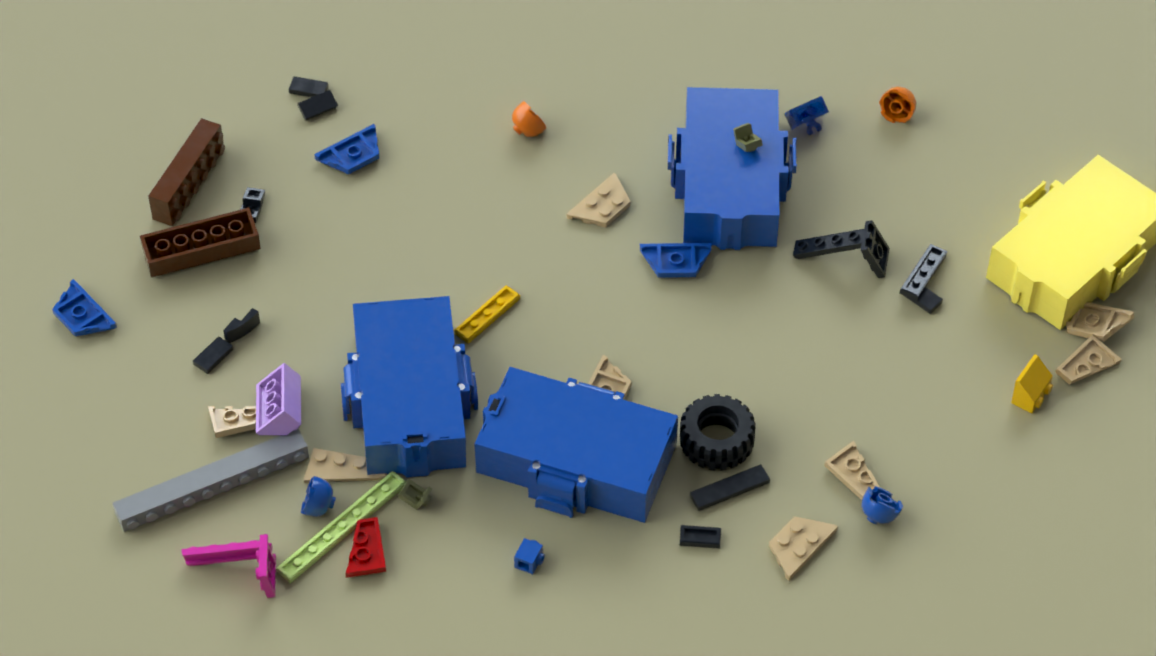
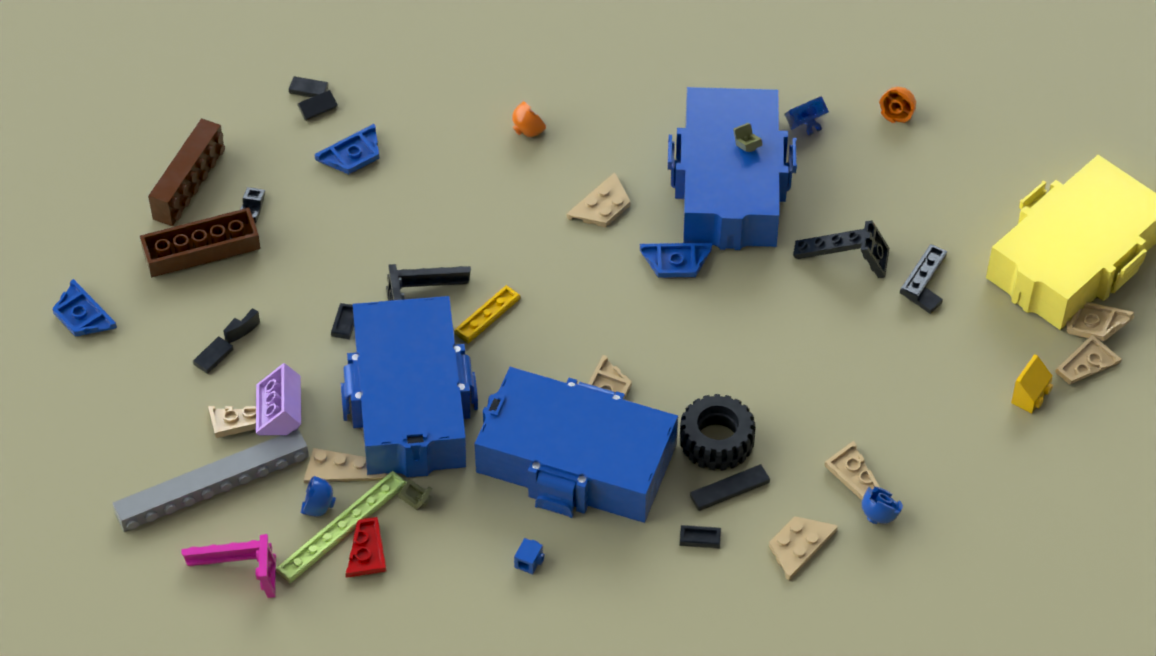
none -> black tile [331,303,354,340]
none -> black bracket [386,264,471,301]

